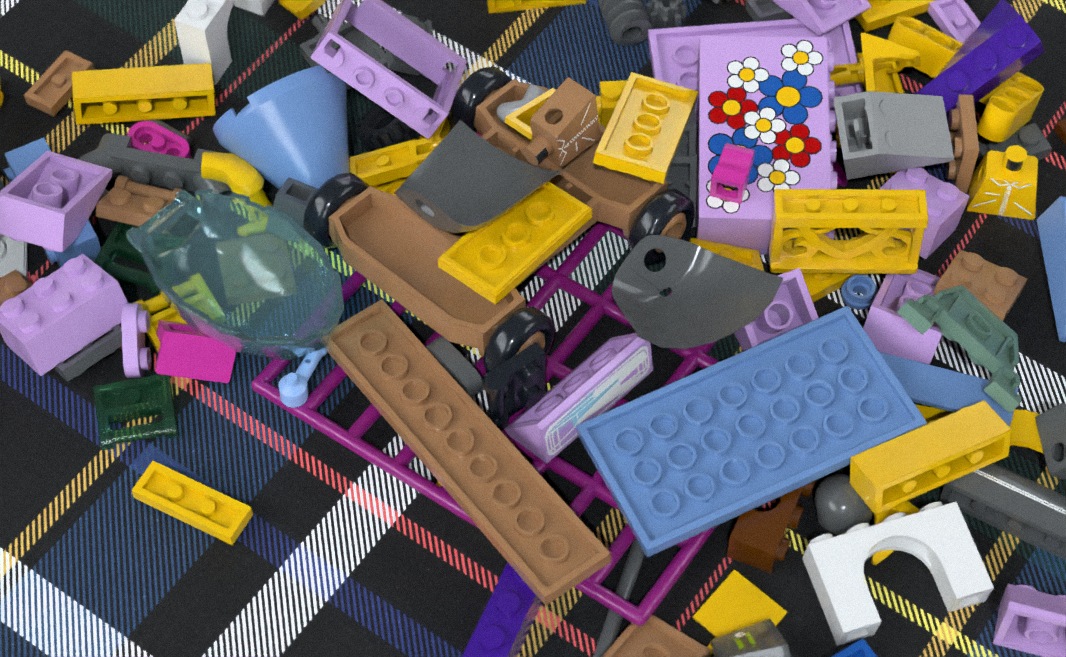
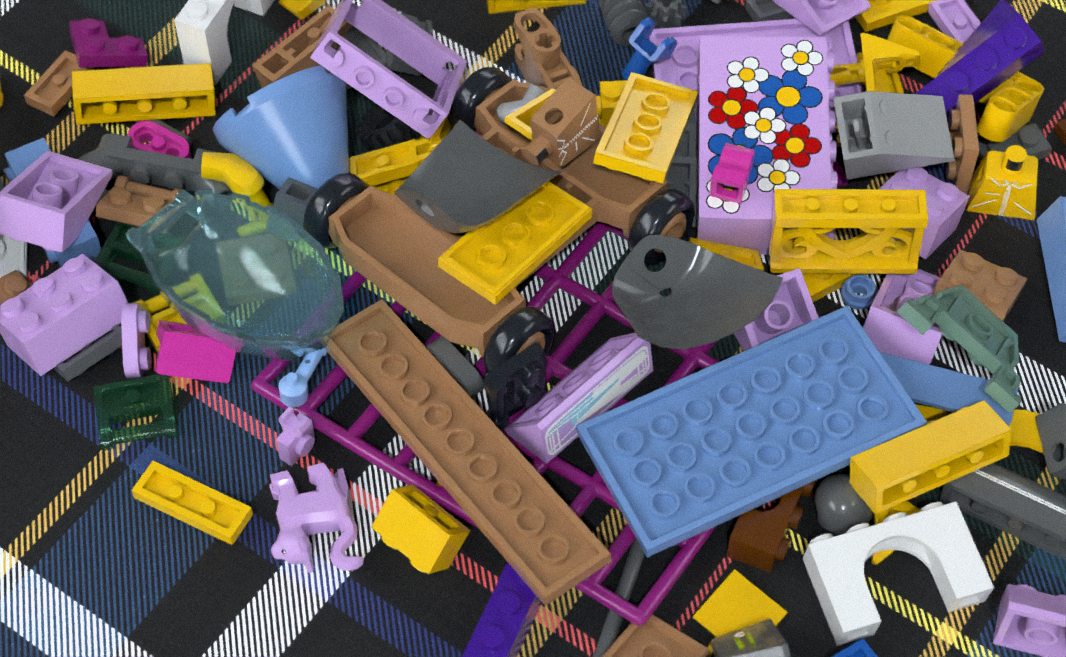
none -> magenta plate [70,18,148,67]
none -> medium nougat slope [252,5,351,88]
none -> lavender animal [269,462,364,573]
none -> lavender plate [276,406,315,466]
none -> yellow brick [371,484,470,574]
none -> medium nougat piece [514,8,582,90]
none -> blue piece [621,17,678,80]

